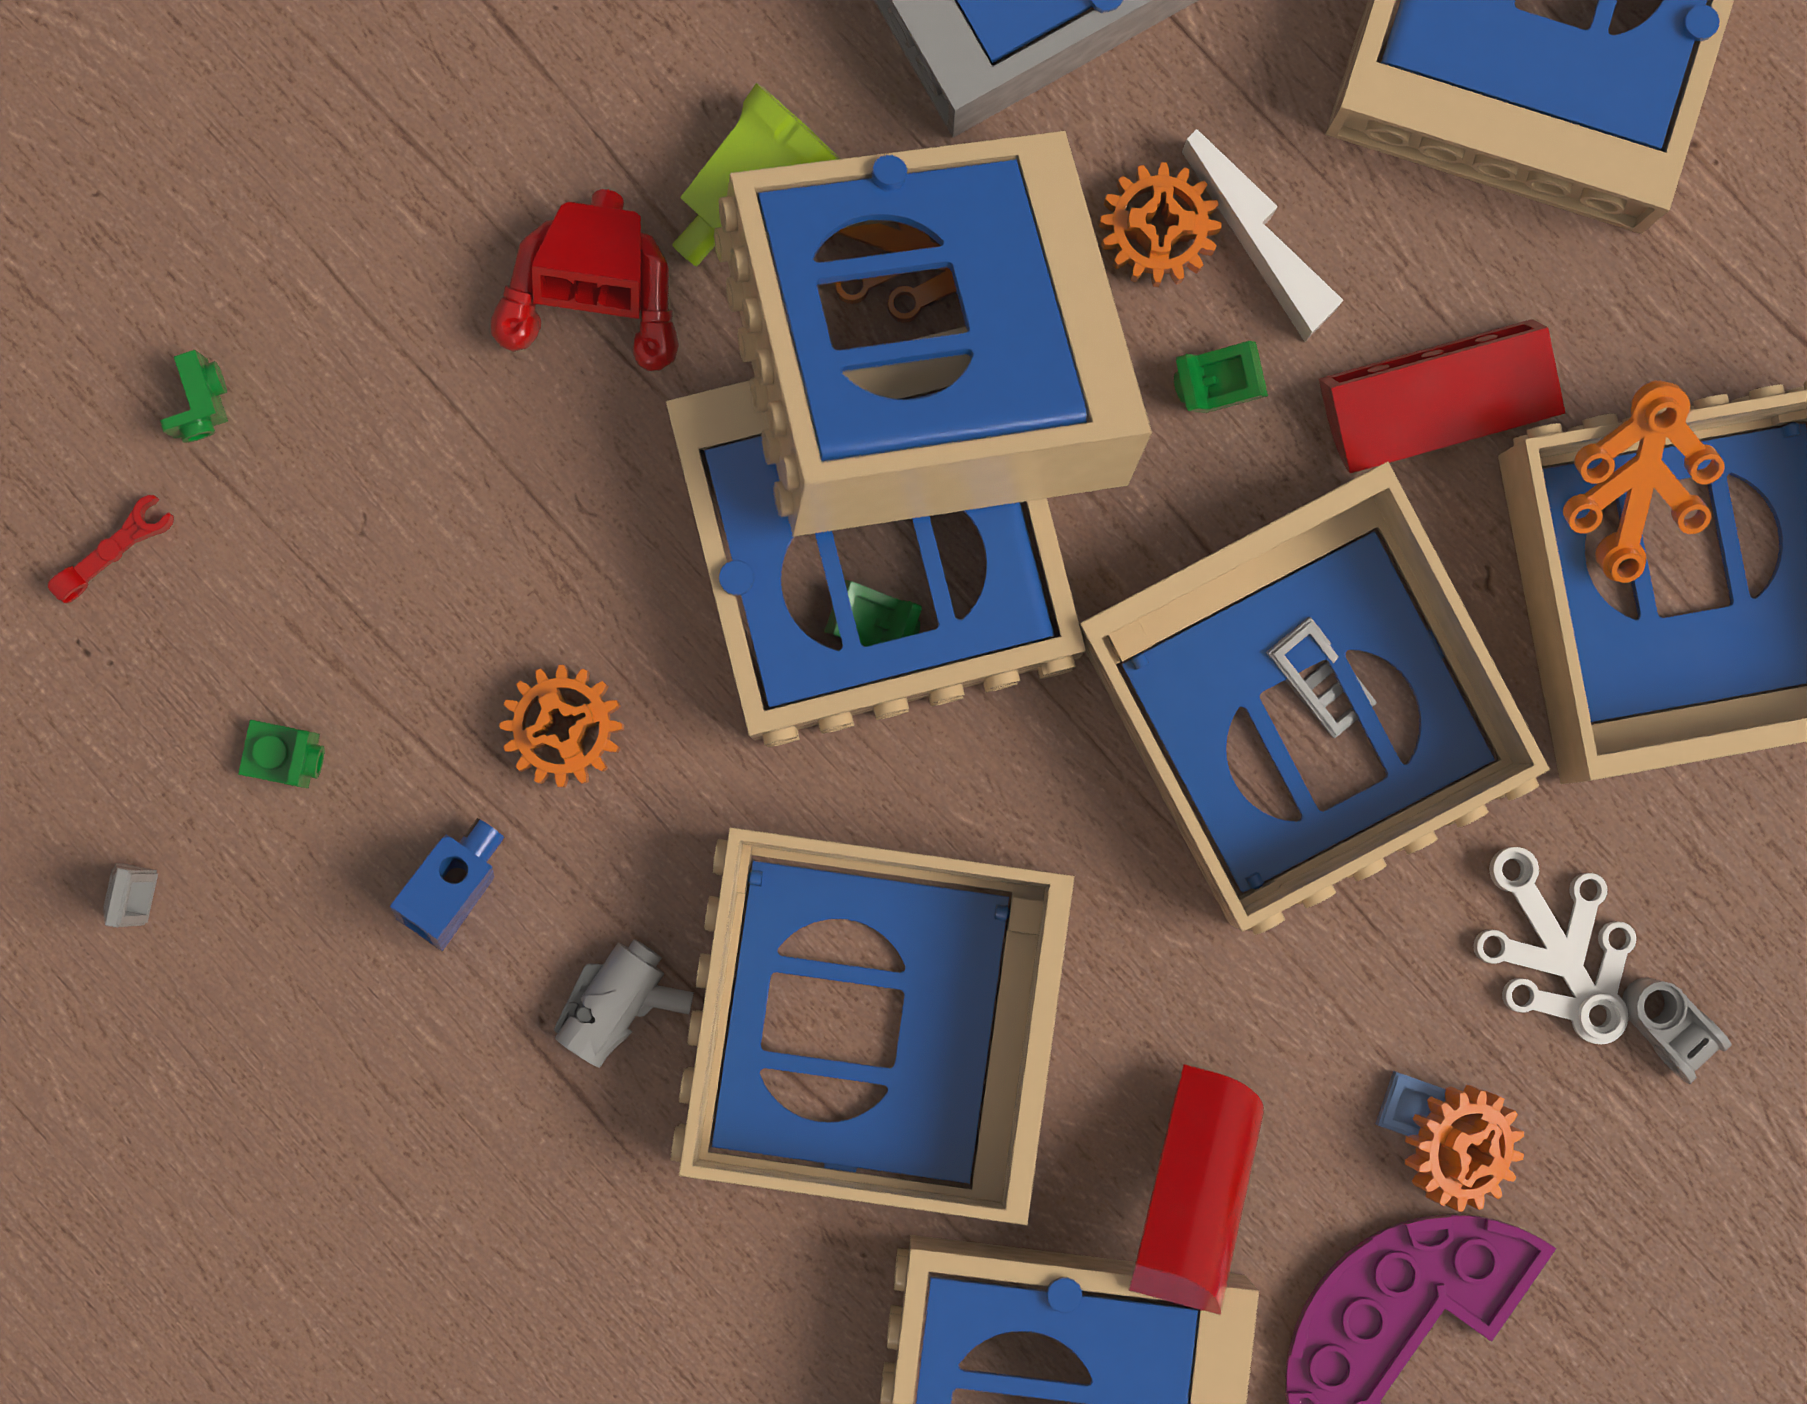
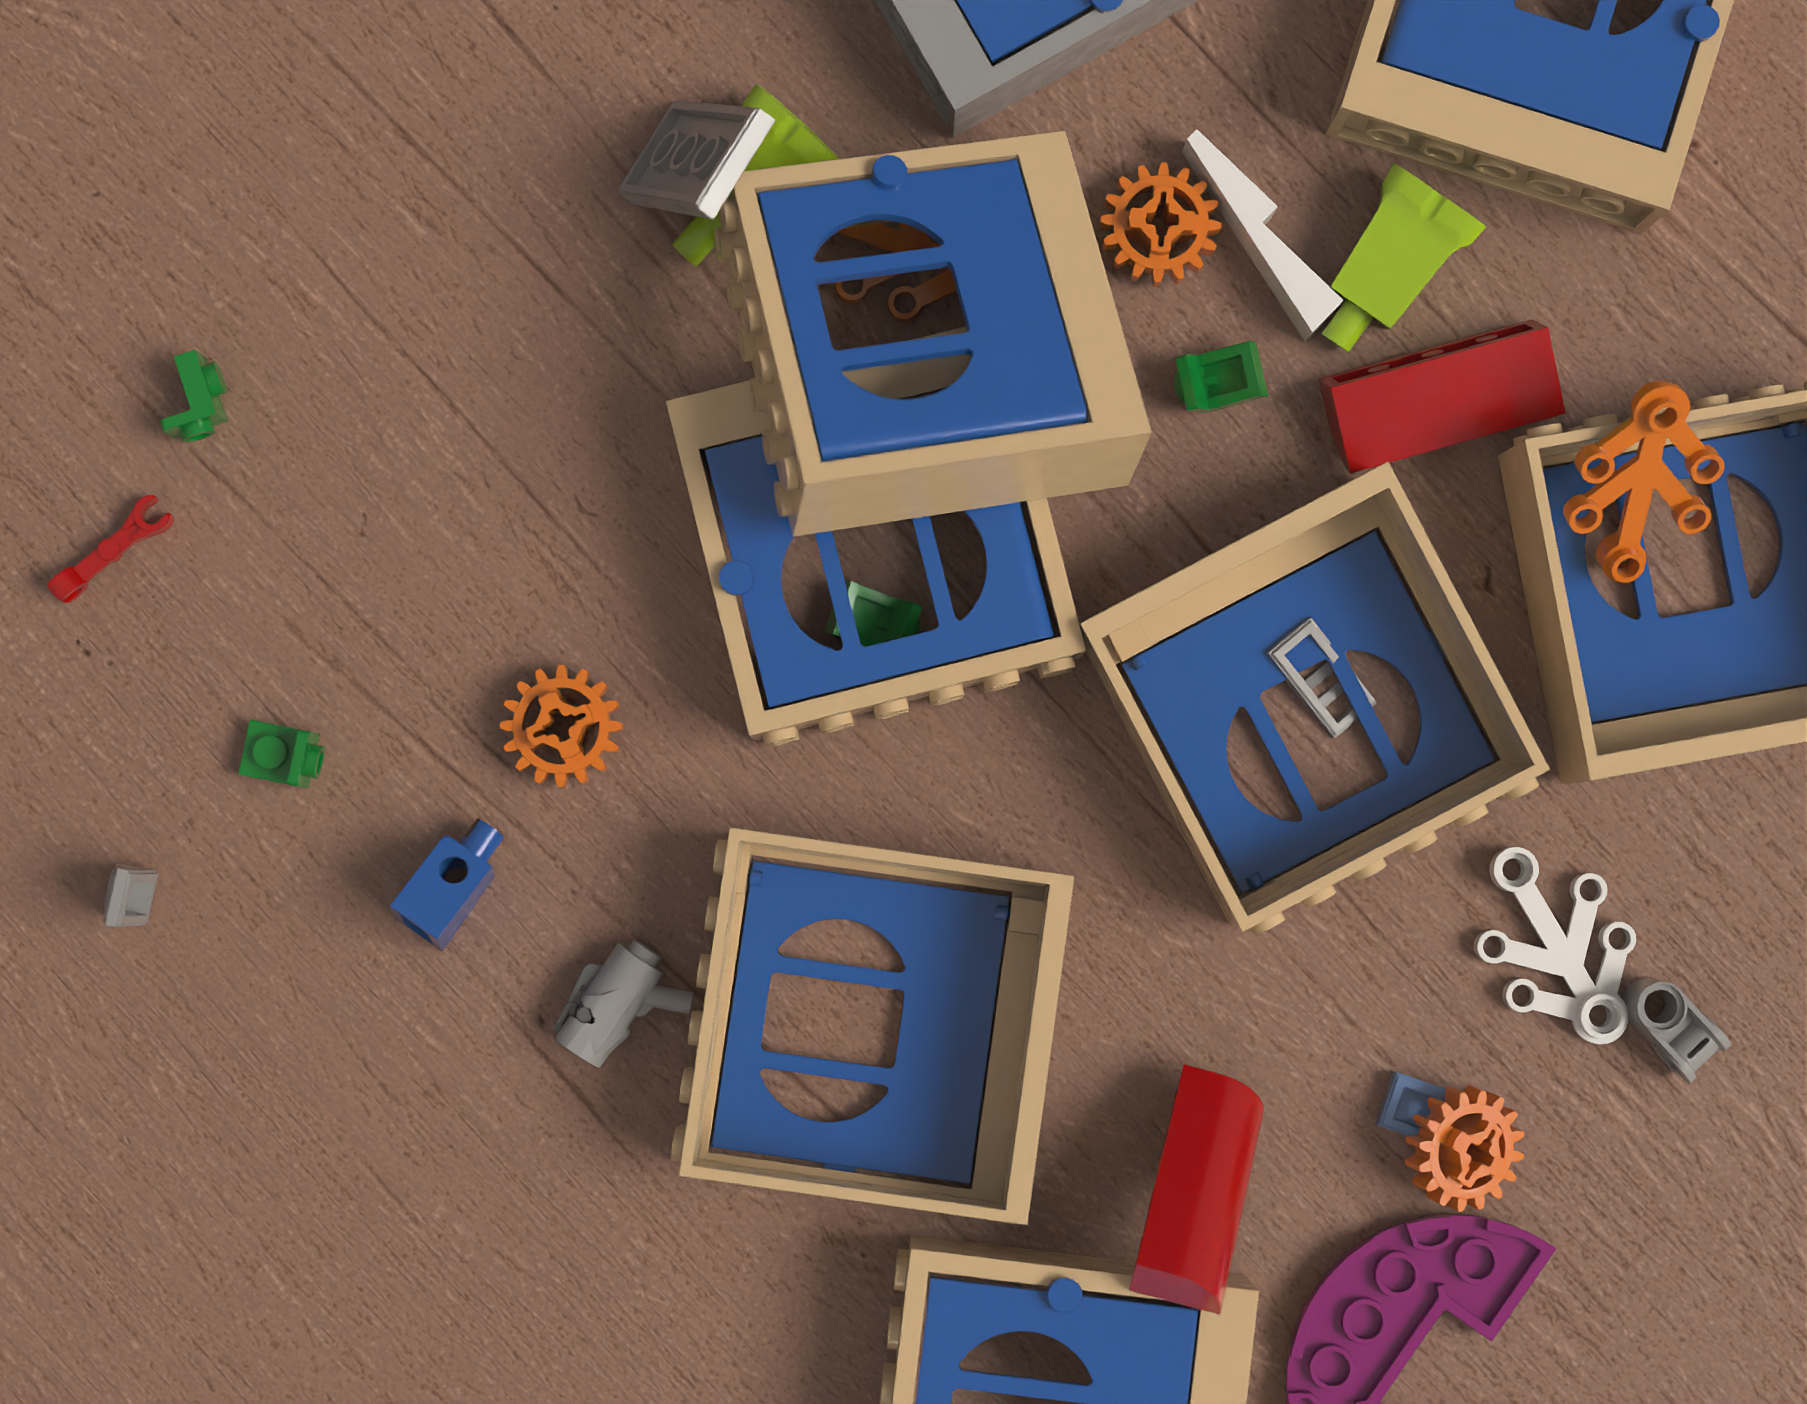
red torso [491,189,679,371] -> none
none -> light grey tile [618,100,775,219]
none -> lime piece [1321,163,1486,353]

